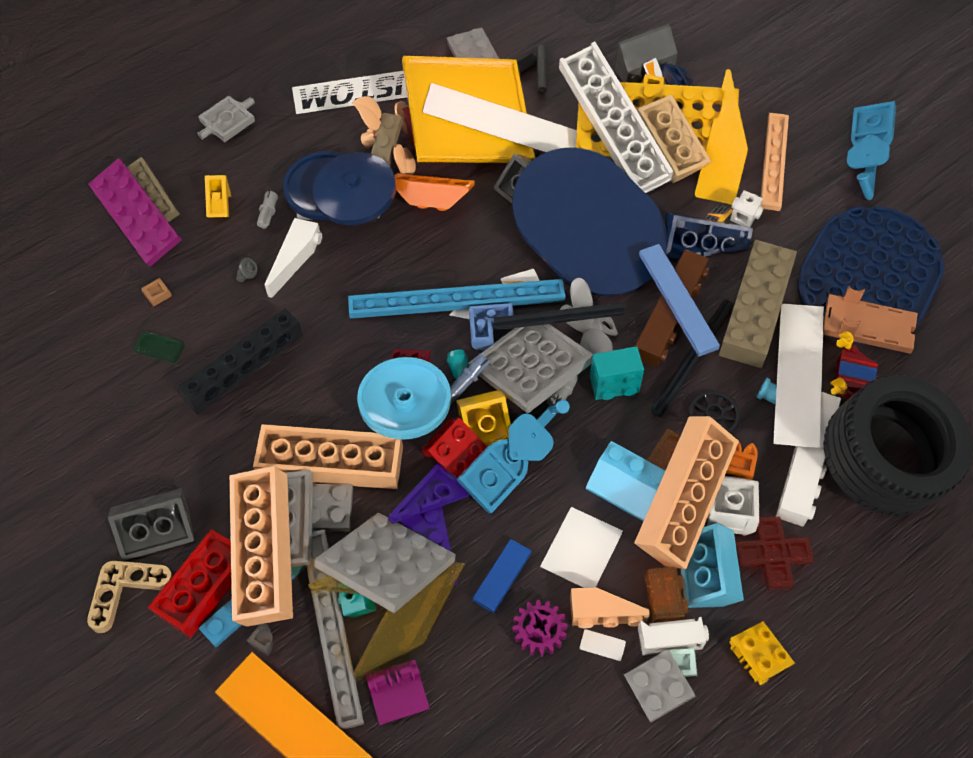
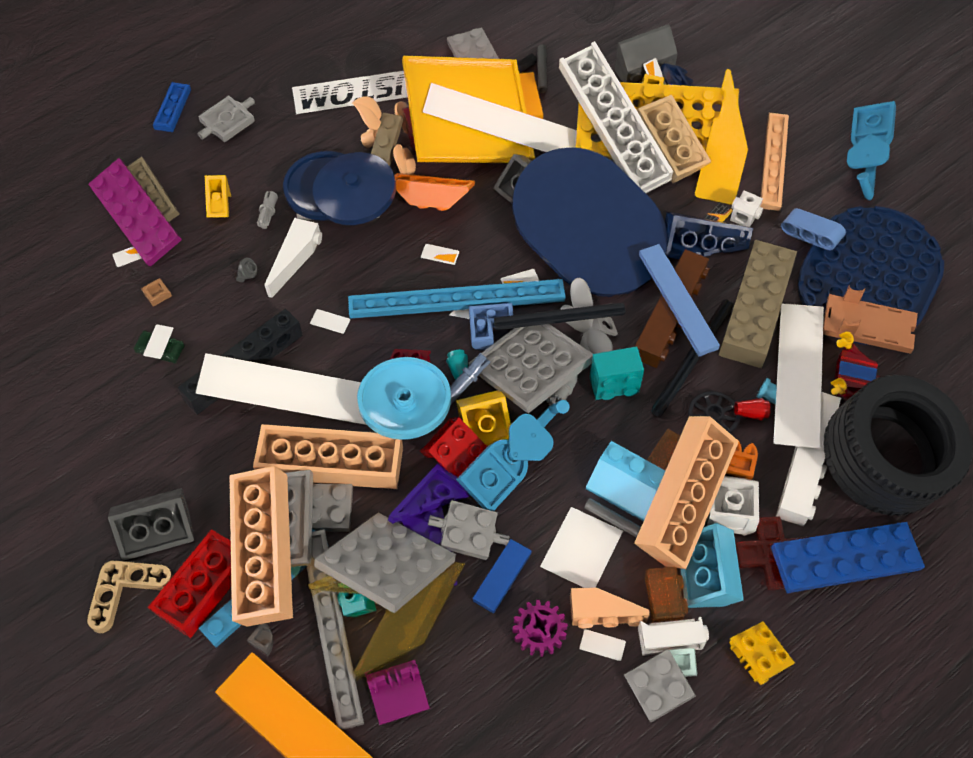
none -> white sticker [112,246,142,267]
none -> white sticker [143,325,173,359]
none -> blue tile [153,82,191,132]
none -> white sticker [196,353,367,425]
none -> white sticker [310,309,350,334]
none -> white sticker [421,244,459,265]
none -> light grey plate [428,500,509,560]
none -> light orange tile [519,72,543,119]
none -> dark grey piece [584,498,641,538]
none -> red cone [734,398,770,421]
none -> blue plate [771,522,925,593]
none -> medium blue beam [781,208,846,250]

